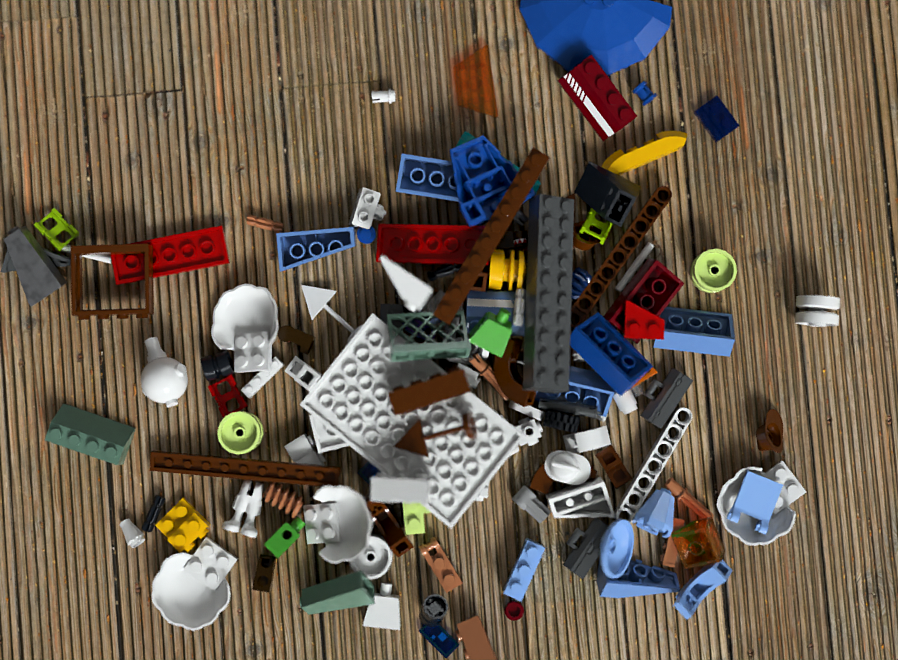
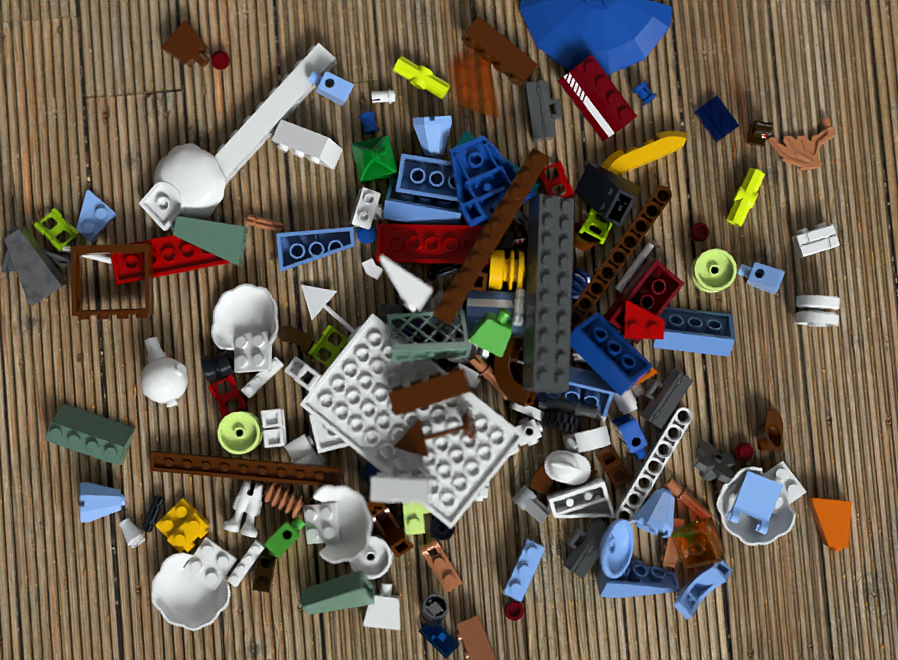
none -> light blue wing [76,190,117,243]
none -> light blue cone [80,482,125,522]
none -> white animal [138,143,226,231]
none -> reddish brown torso [161,20,210,68]
none -> sand green slope [171,216,248,267]
none -> dark red plate [211,51,230,70]
none -> white brick [214,43,337,185]
none -> white piece [227,539,266,587]
none -> white hips [261,409,287,448]
none -> white wedge [272,119,343,170]
none -> light blue torso [308,71,354,106]
none -> lime piece [308,325,348,368]
none -> green piece [351,135,398,185]
none -> blue bush [358,111,380,135]
none -> white piece [362,258,383,280]
none -> medium blue slope [383,178,462,225]
none -> neon yellow piece [393,56,450,100]
none -> light blue cone [413,115,452,159]
none -> black wheel [430,516,455,541]
none -> reddish brown brick [461,16,538,87]
none -> dark grey piece [525,81,562,143]
none -> red piece [538,161,574,198]
none -> blue torso [611,413,648,460]
none -> dark red plate [690,223,709,242]
none -> dark grey plant [694,440,736,484]
none -> neon yellow piece [726,168,765,227]
none -> dark red plate [734,443,754,462]
none -> light blue torso [738,262,785,295]
none -> dark brown leg [746,120,773,147]
none -> nougat animal [766,117,836,170]
none -> white brick [792,222,839,258]
none -> orange slope [808,497,852,551]

